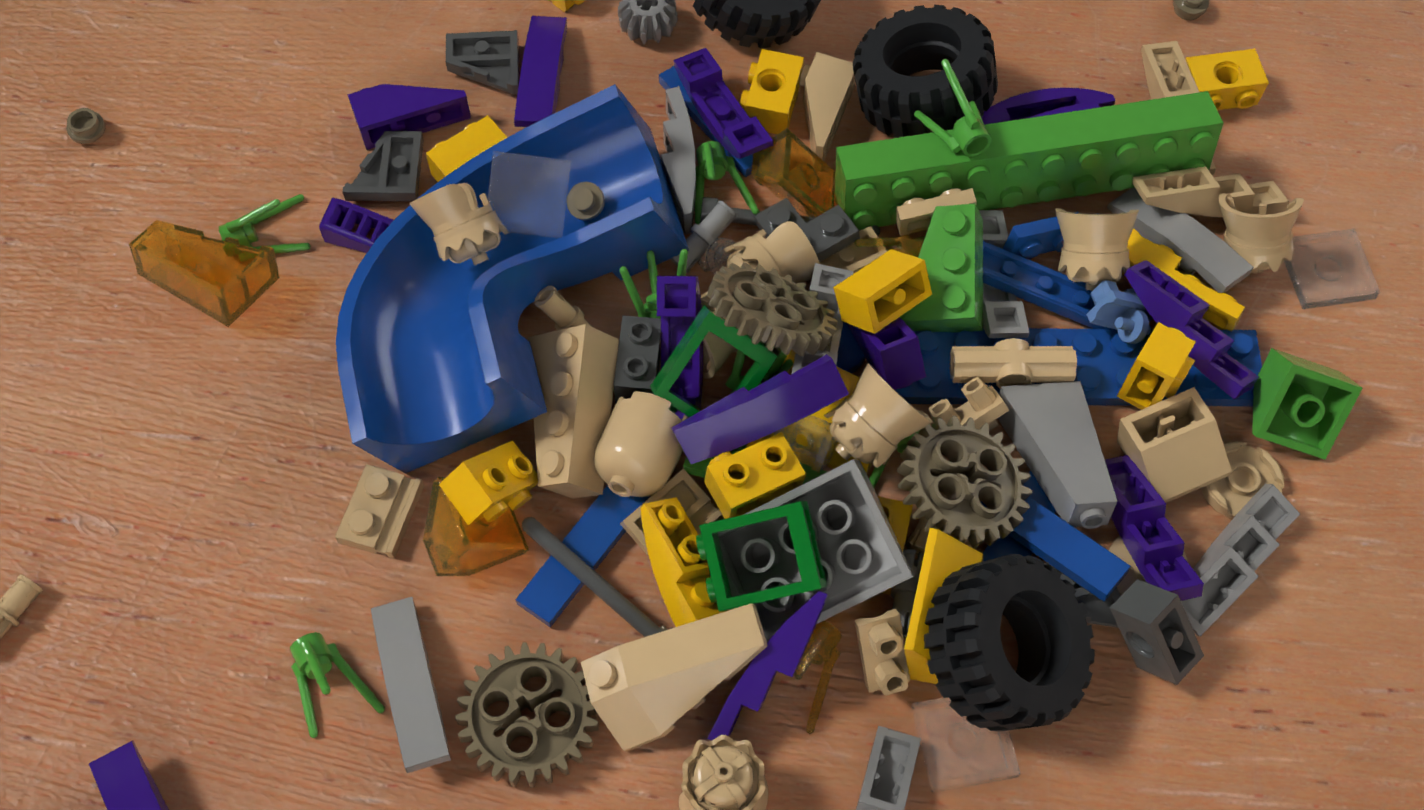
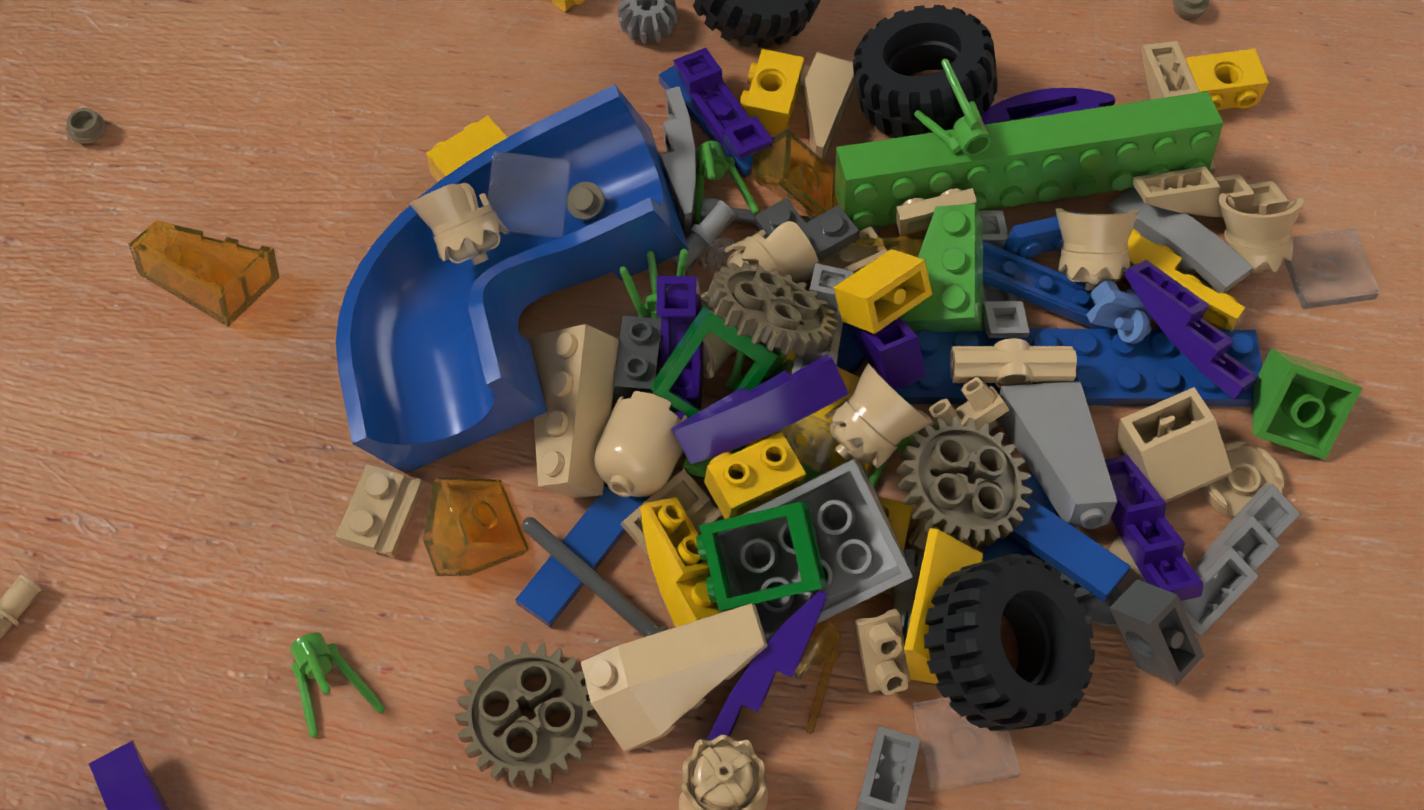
bright green plant [219,194,311,259] -> none
dark purple slope [319,198,394,253] -> none
dark grey wing [343,131,424,201] -> none
dark purple slope [347,84,471,150] -> none
light grey slope [370,597,451,773] -> none
yellow brick [439,440,538,526] -> none
dark grey wing [446,30,519,94] -> none
dark purple slope [514,16,567,127] -> none
tan pin [535,286,594,330] -> none
yellow brick [1117,322,1196,410] -> none

